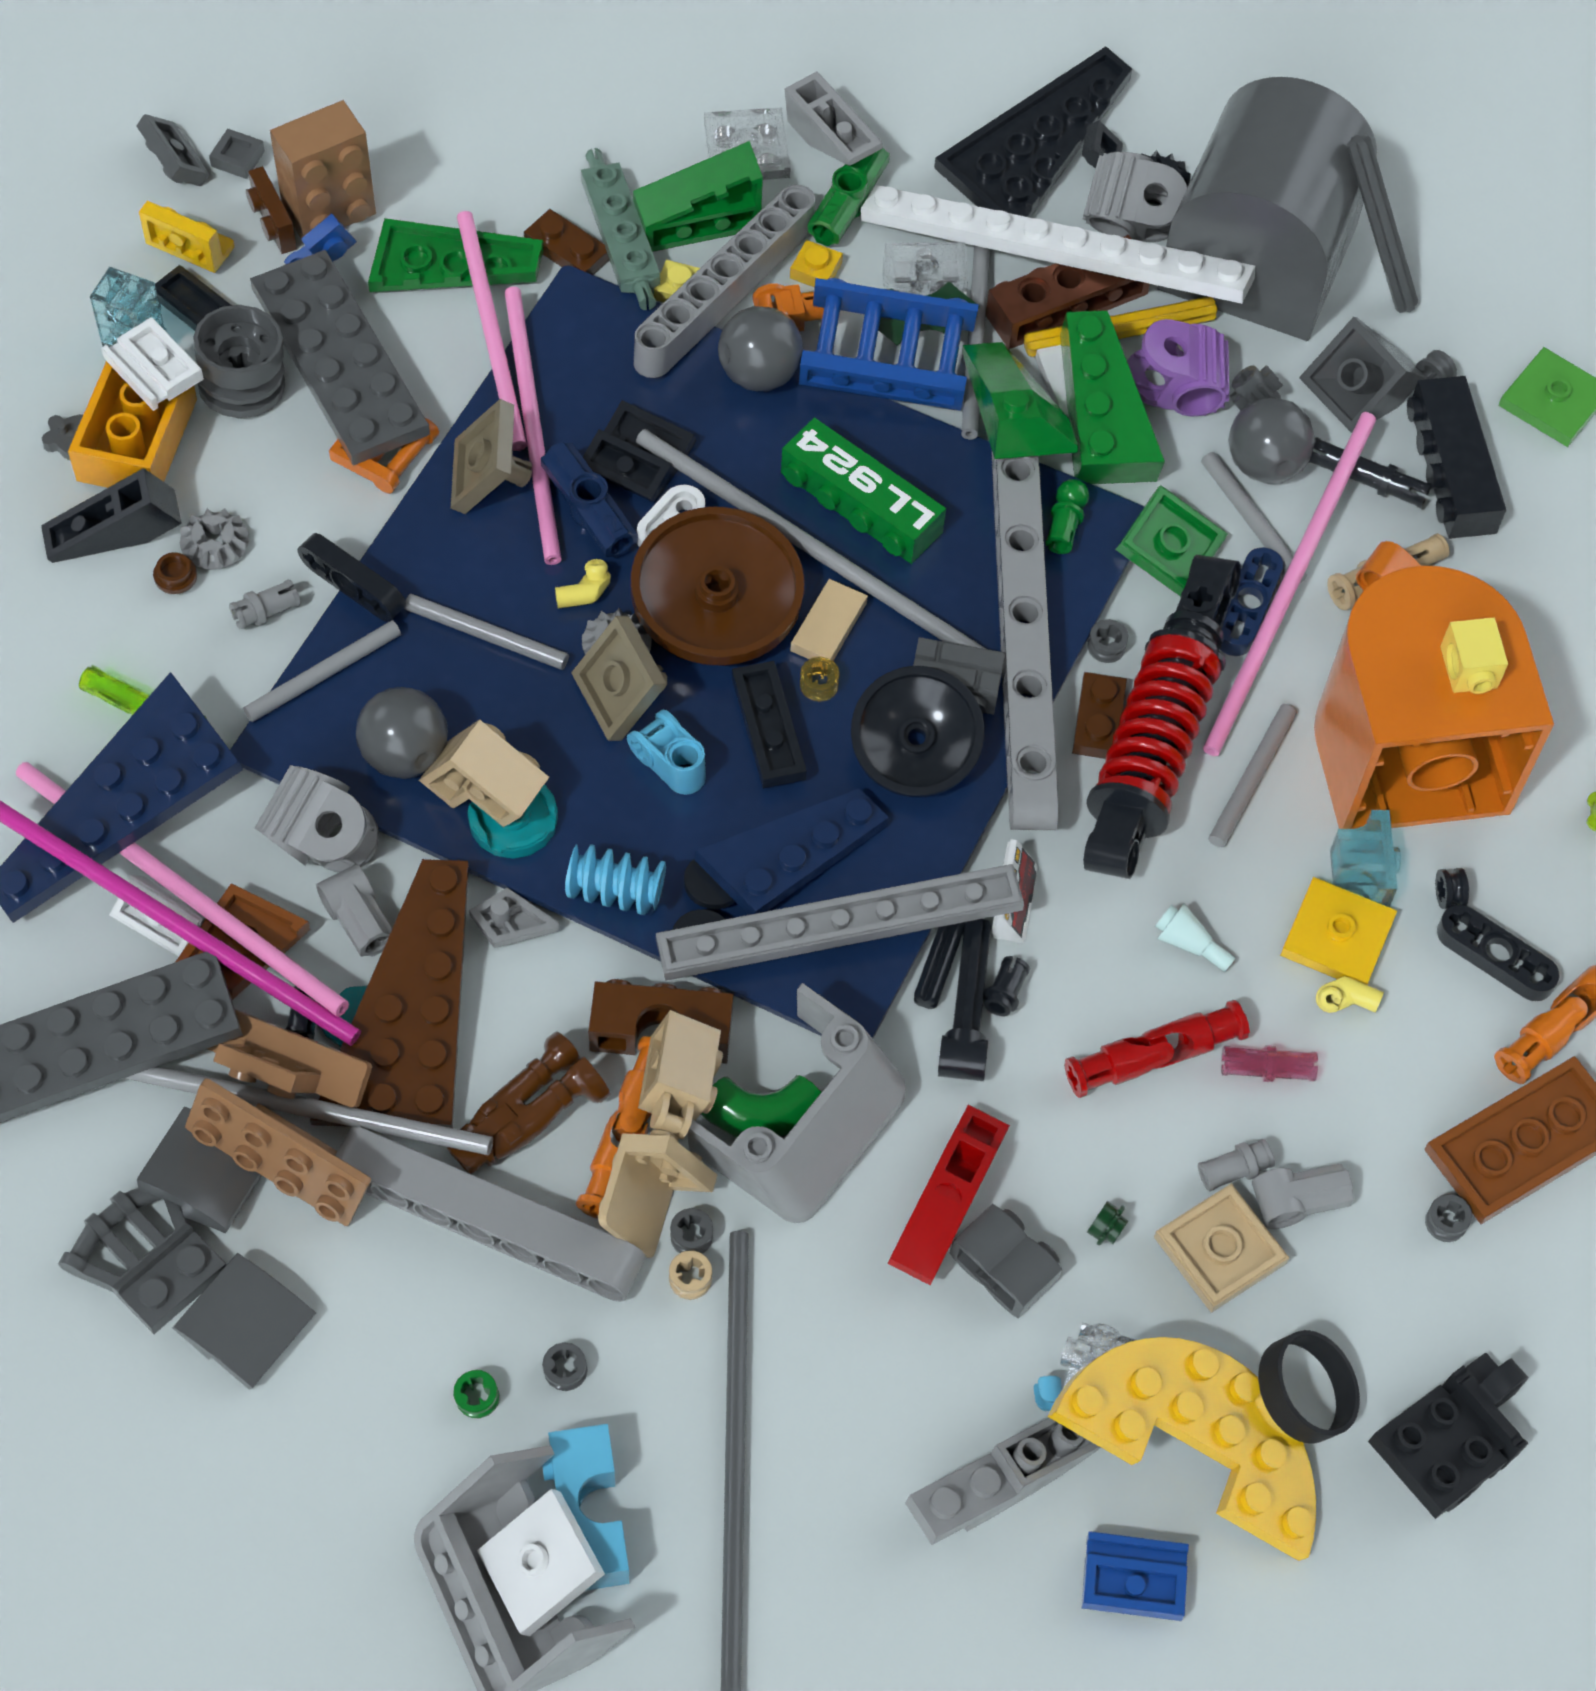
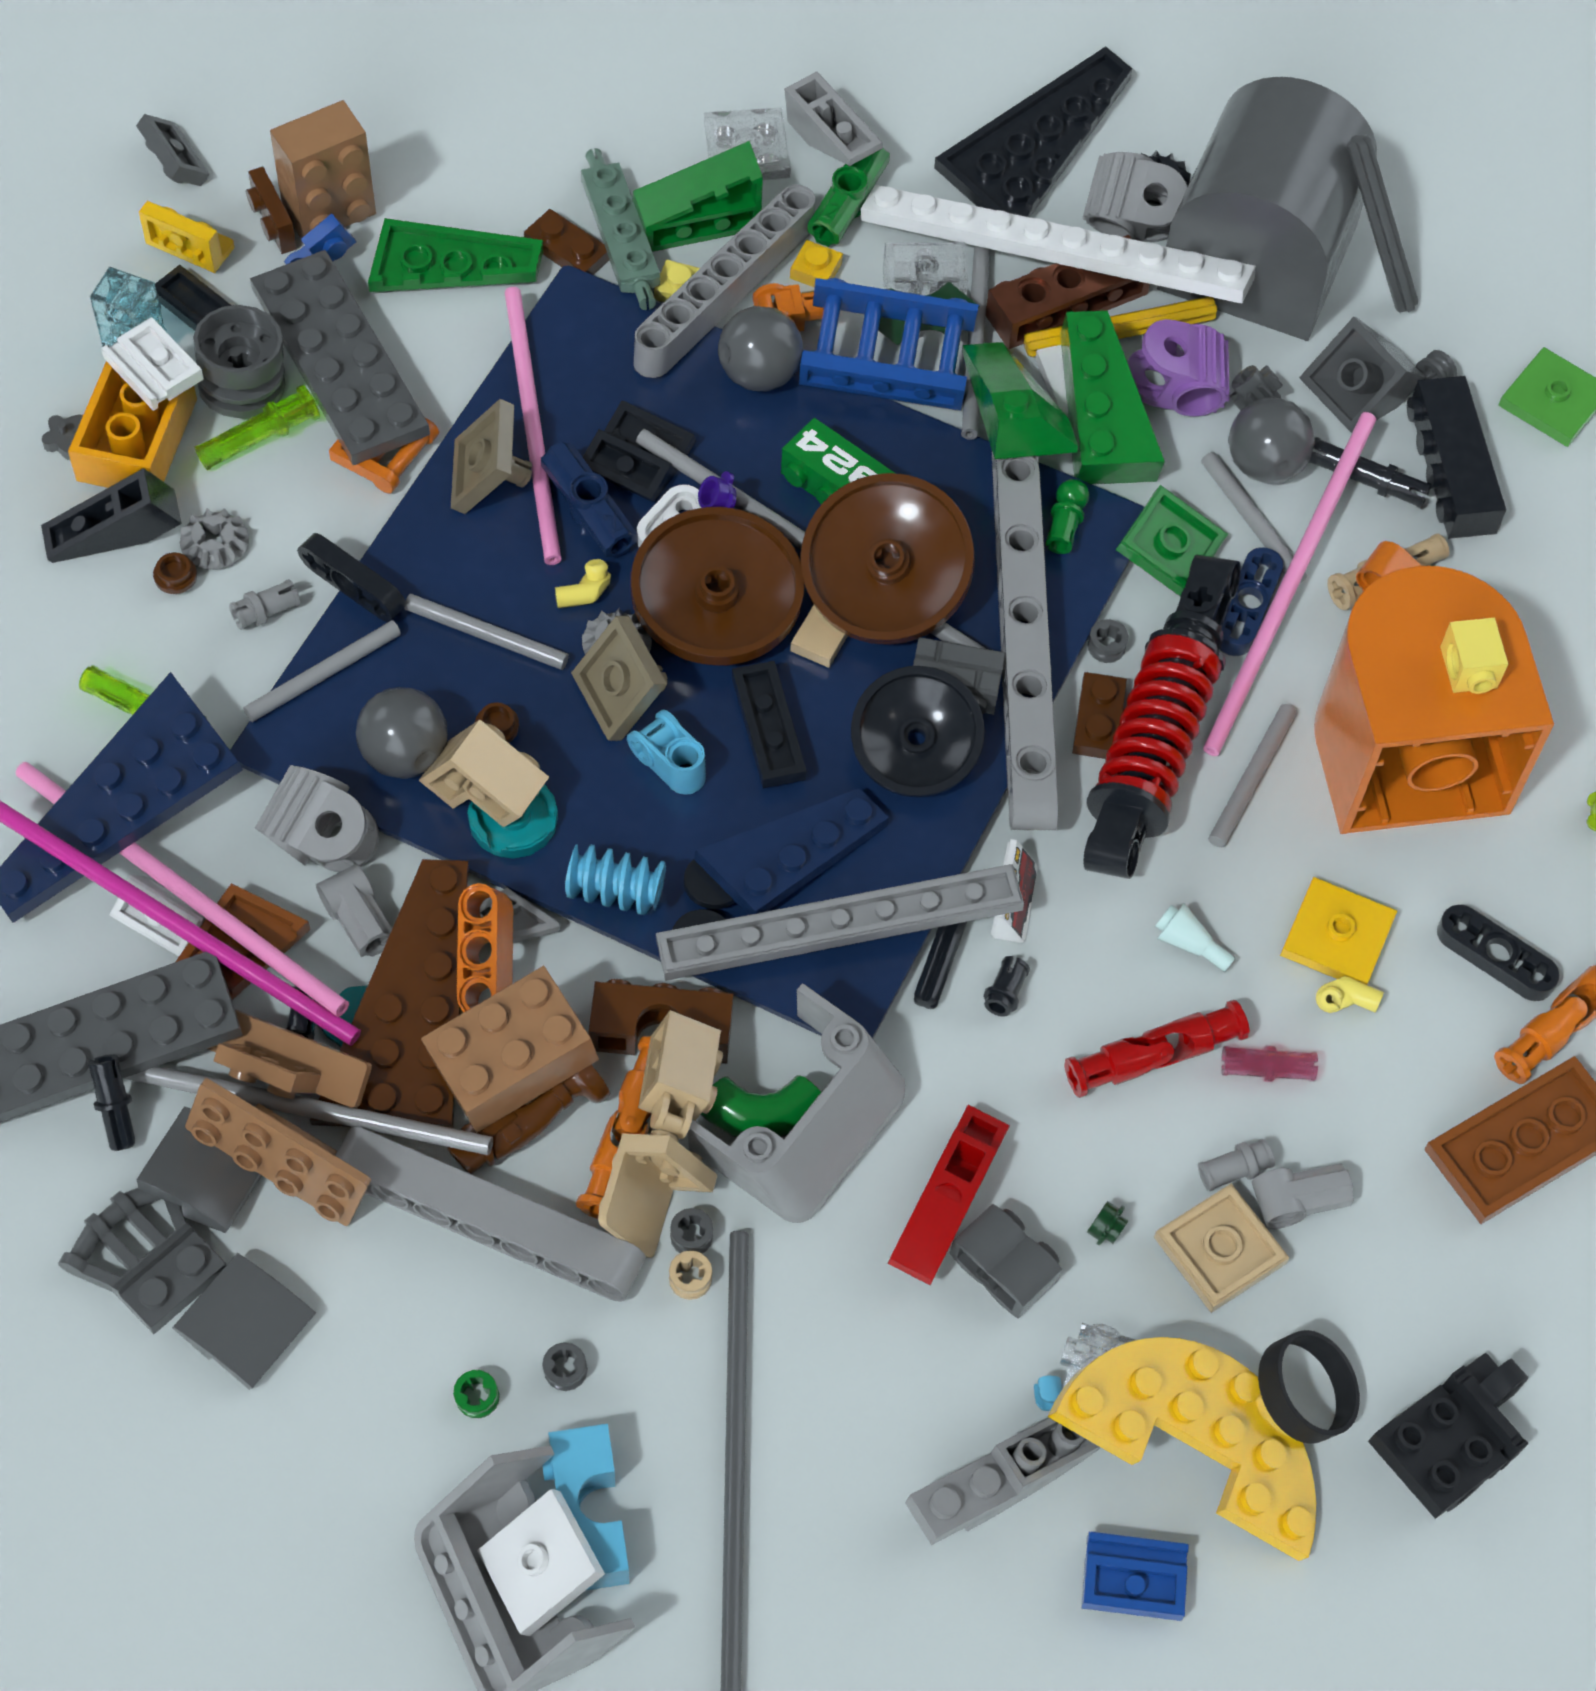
dark grey plate [209,128,265,179] -> none
bright pink piece [457,211,527,451] -> none
clear yellow bush [800,657,840,702] -> none
black axle [938,918,992,1082] -> none
black plate [1082,120,1123,169] -> none
clear light blue brick [1330,810,1401,907] -> none
dark grey bush [1425,1194,1472,1242] -> none
black bush [1435,868,1469,909] -> none
none -> black axle [87,1054,135,1151]
none -> clear neon green pin [194,385,320,471]
none -> medium nougat brick [421,965,599,1133]
none -> orange beam [457,883,513,1012]
none -> reddish brown plate [475,702,519,743]
none -> dark purple plate [698,471,737,508]
none -> reddish brown dish [801,473,975,645]

